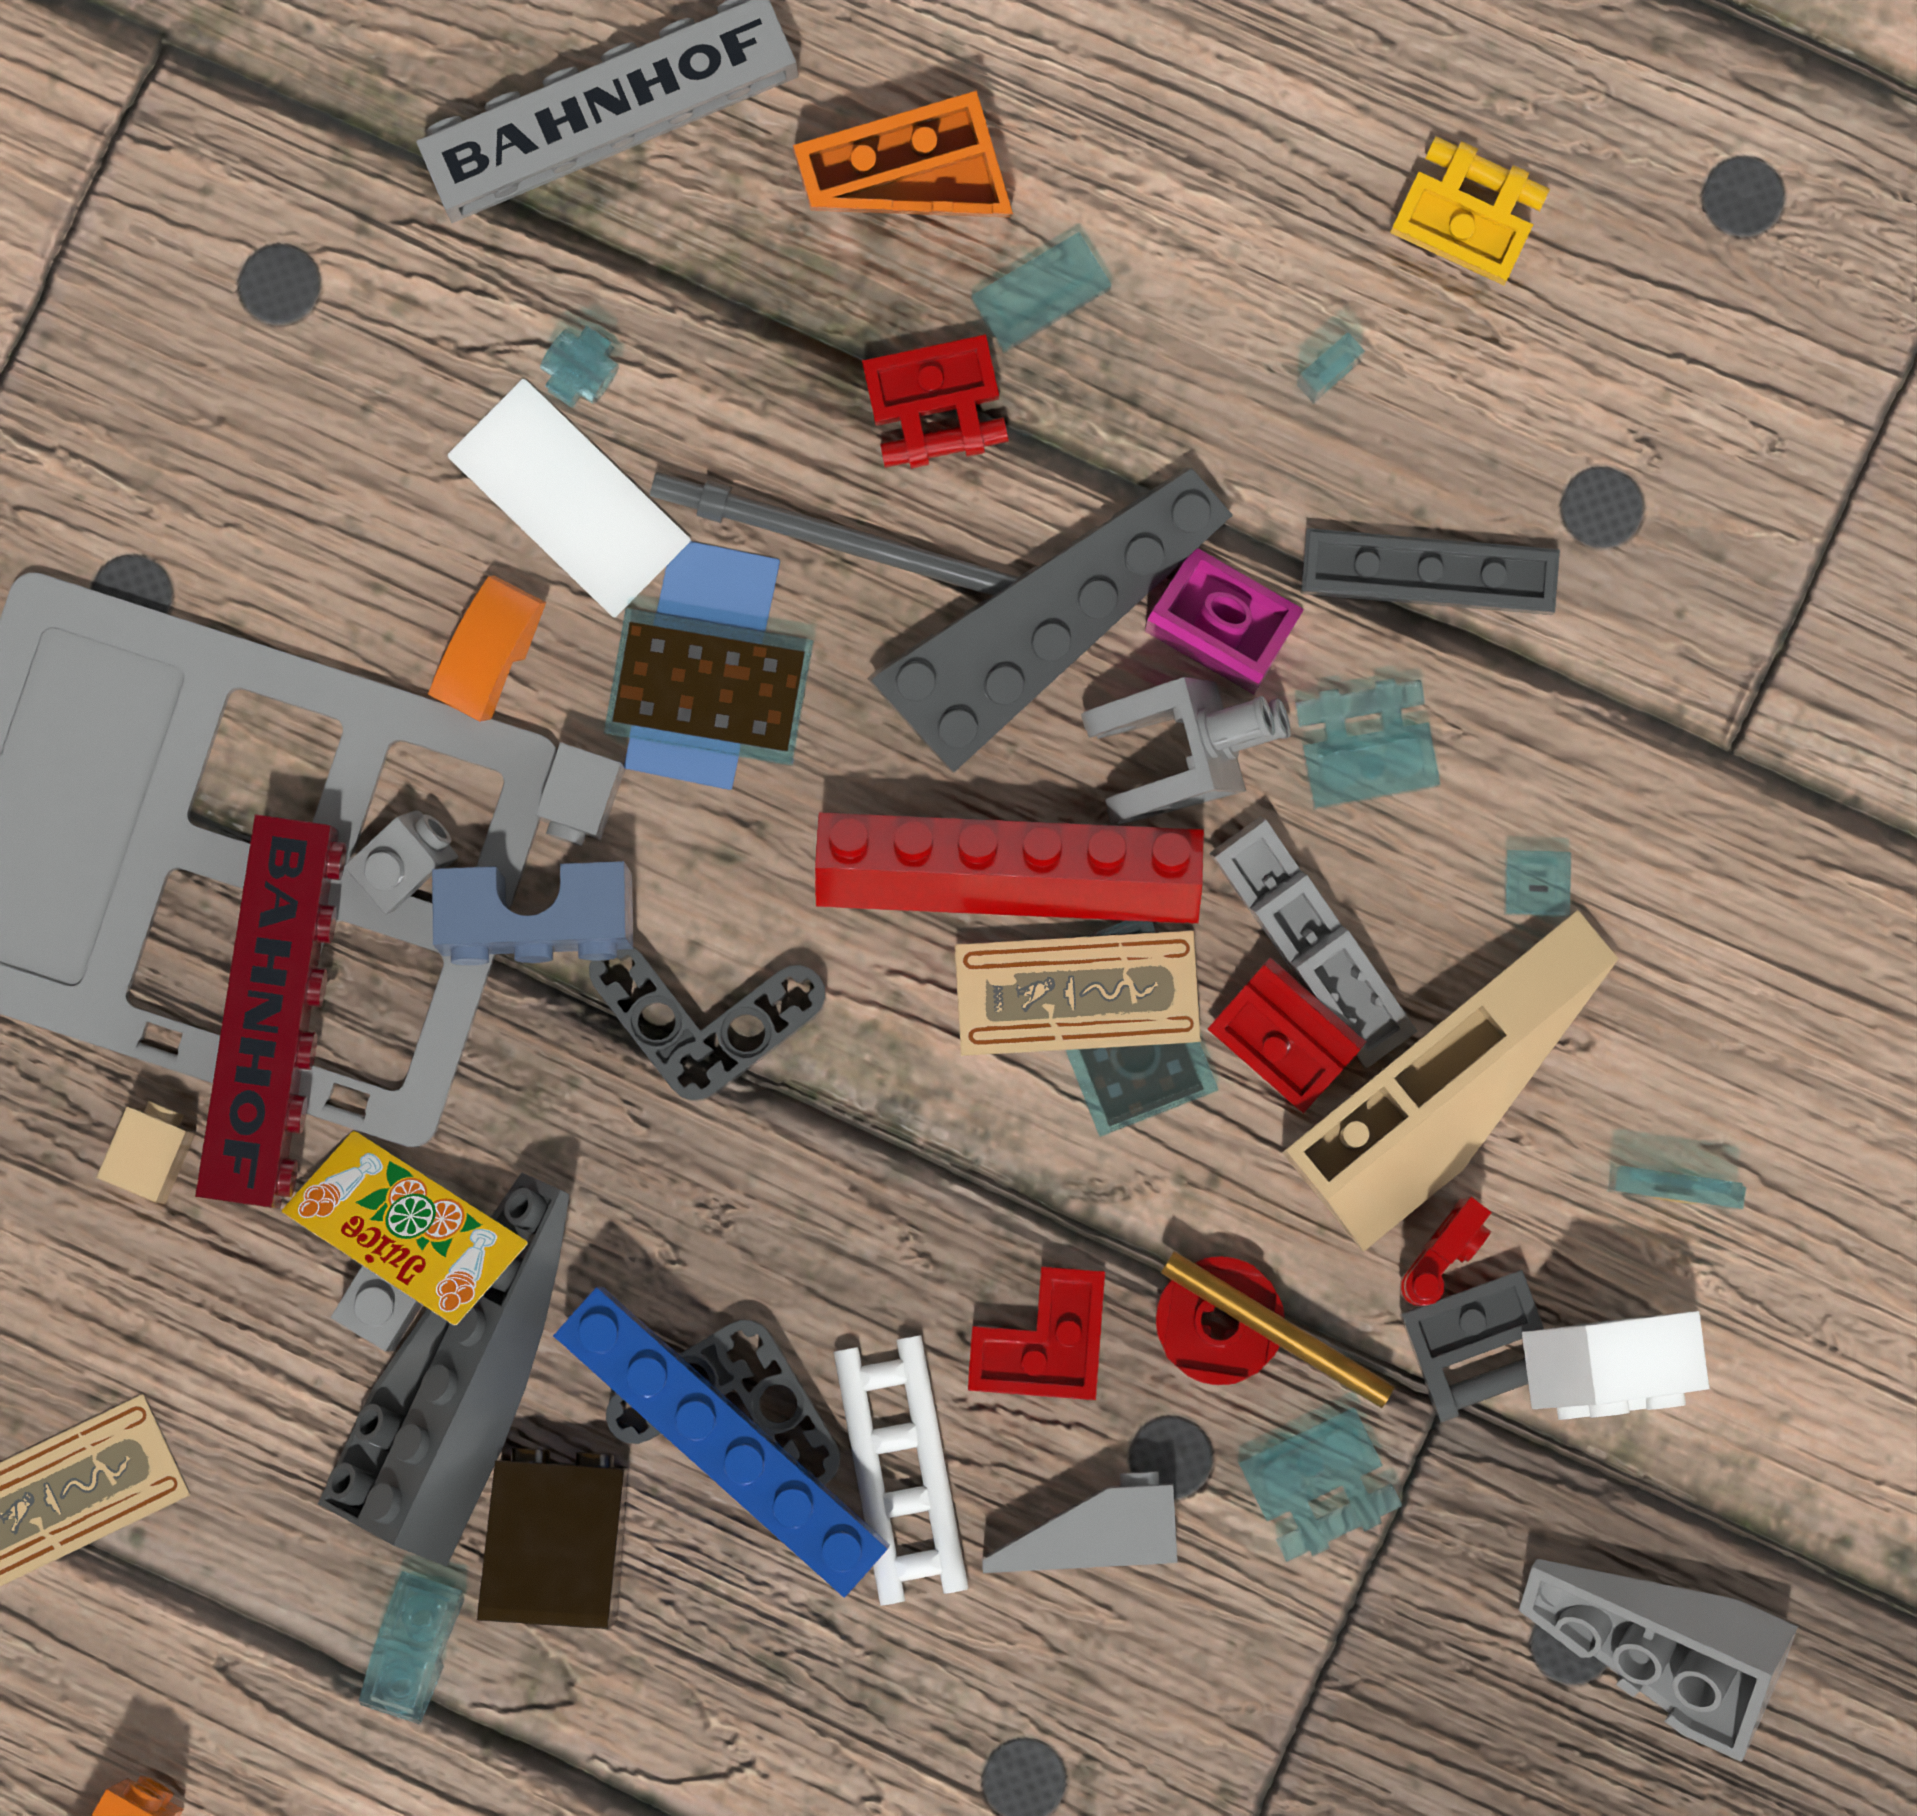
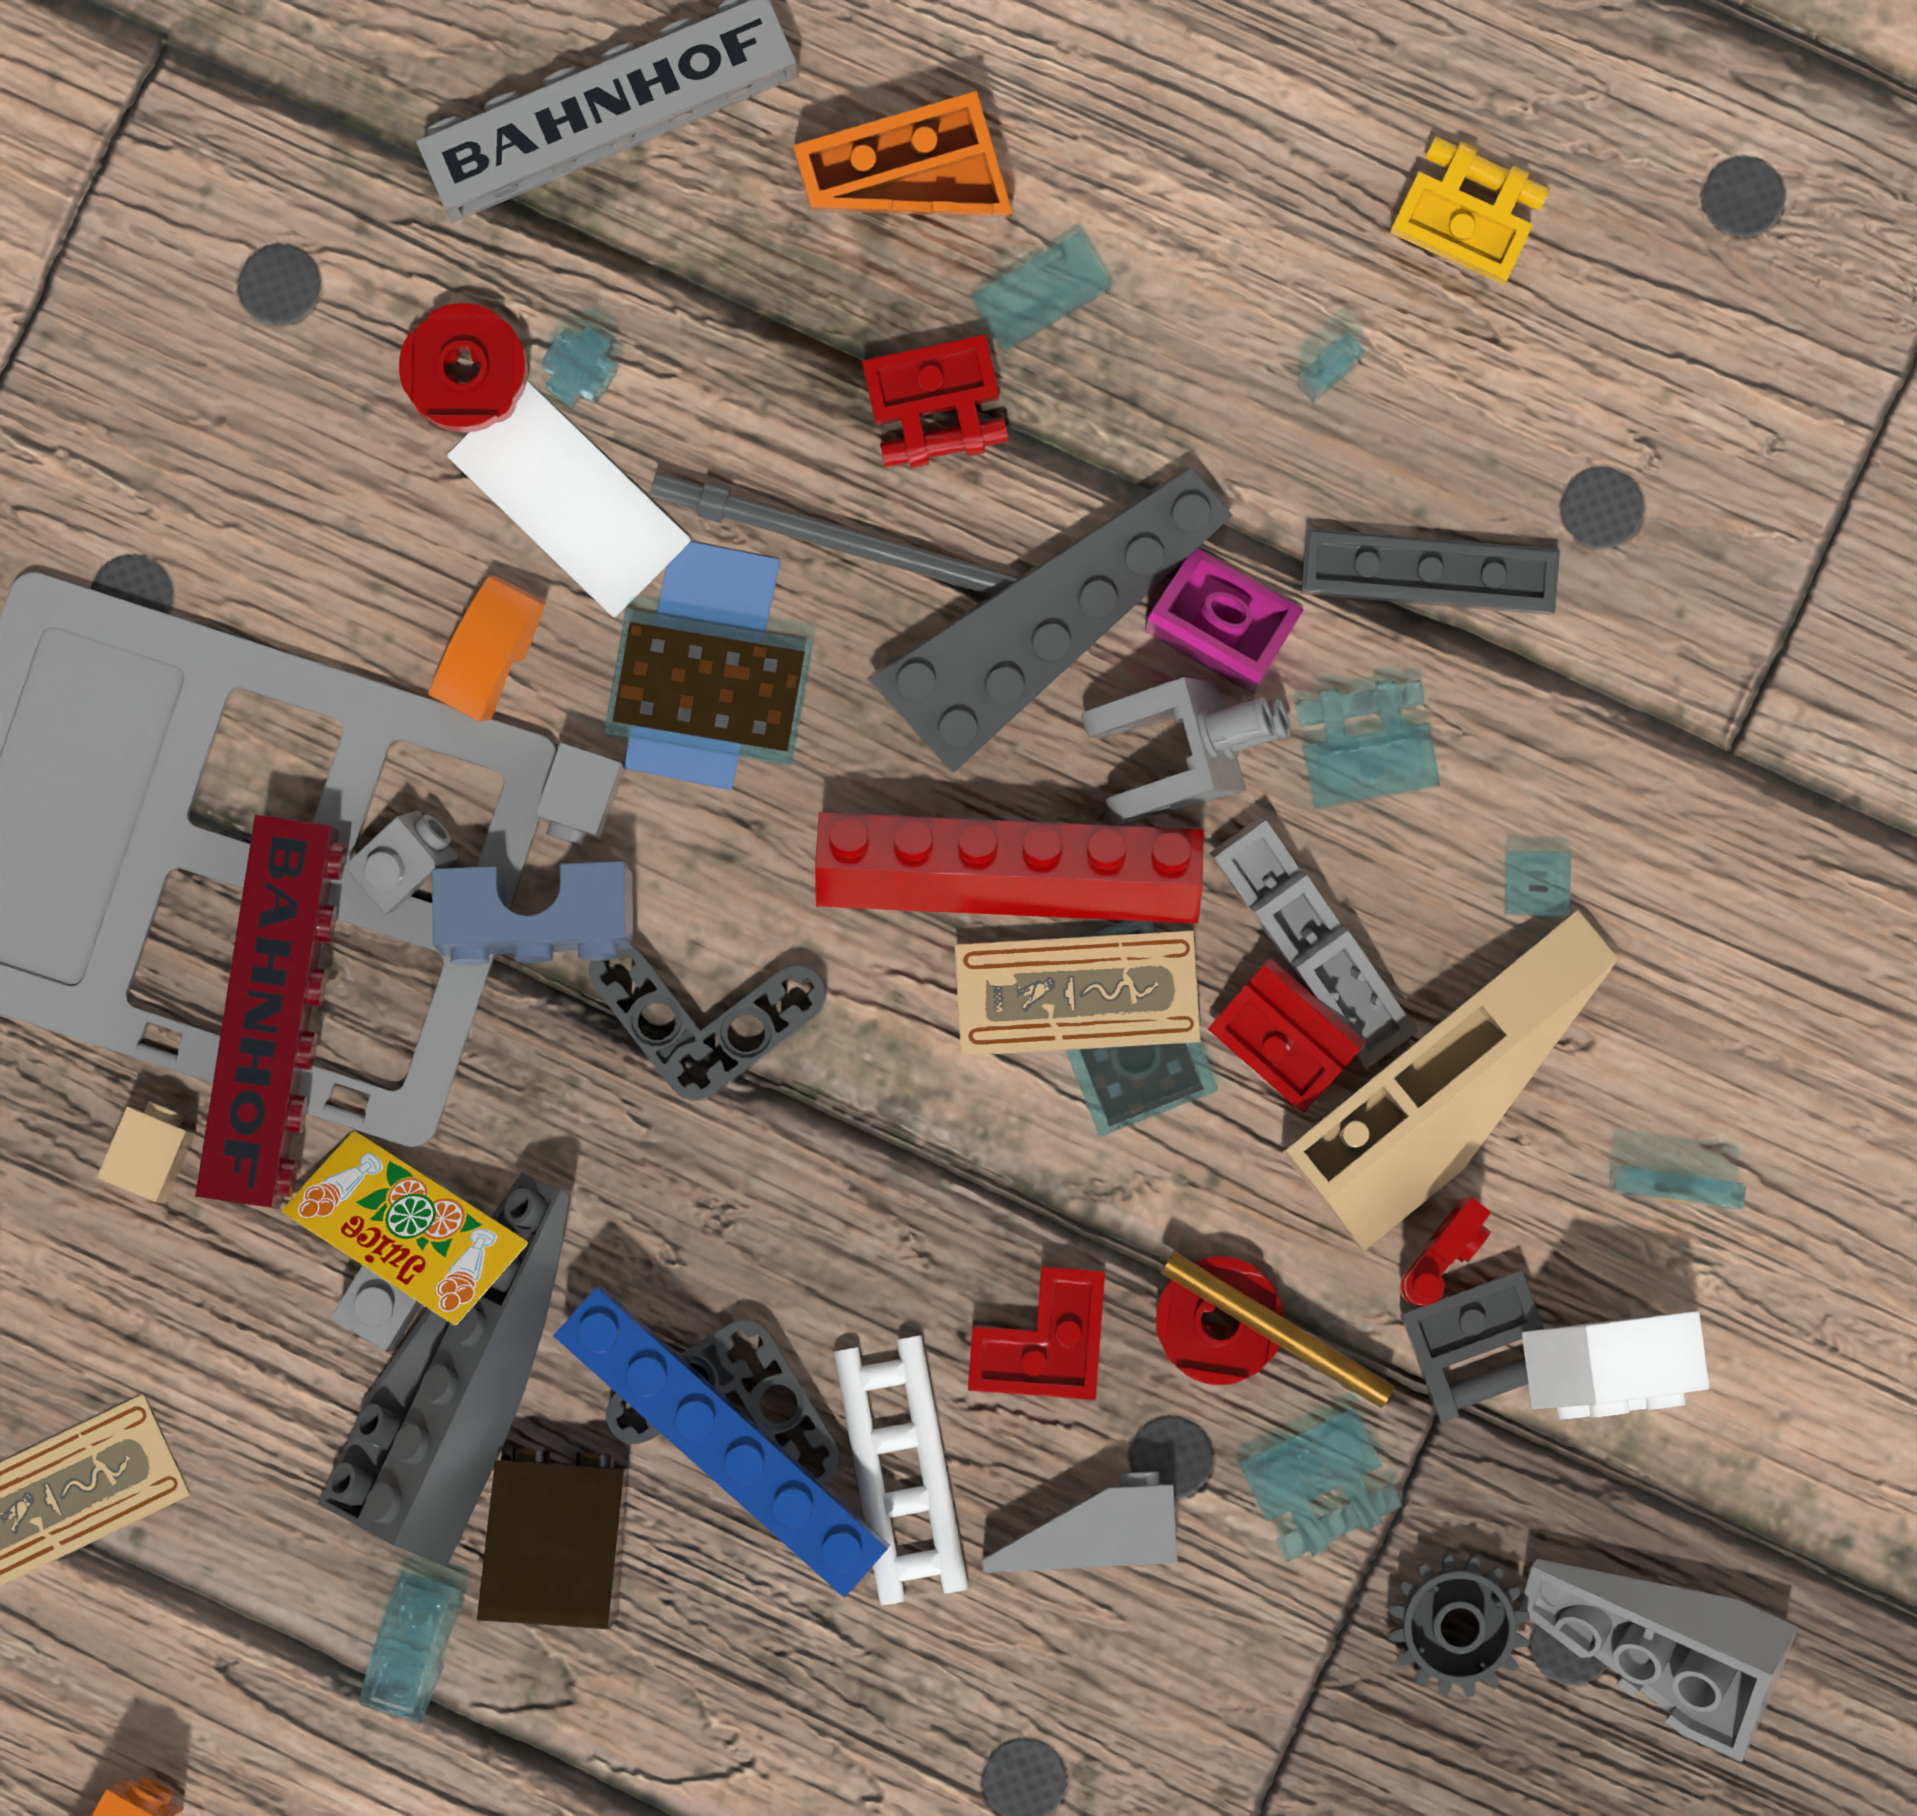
none -> red plate [399,303,528,432]
none -> dark grey gear [1388,1554,1530,1698]

